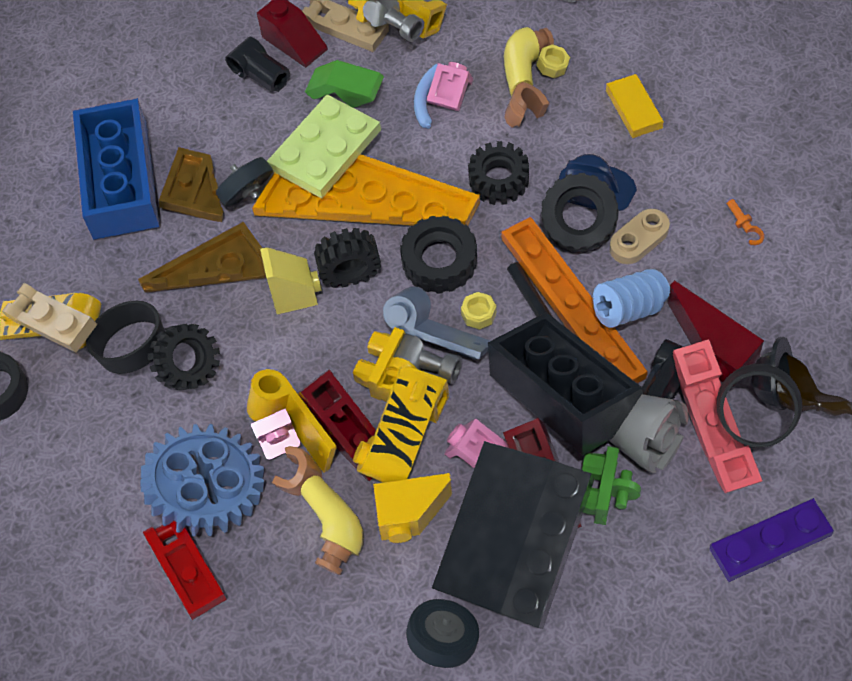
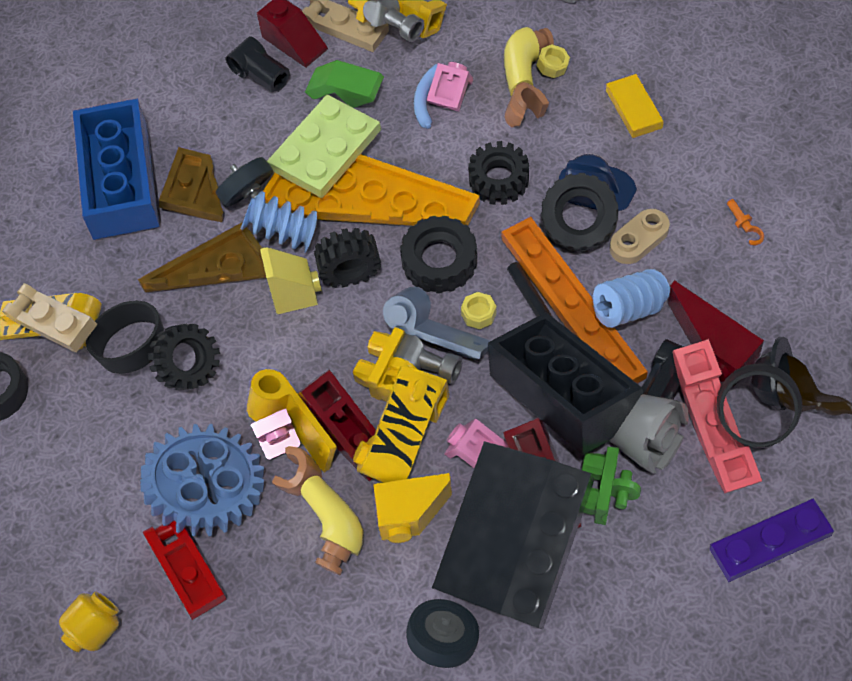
none -> yellow head [59,591,119,652]
none -> light blue piece [240,191,317,253]

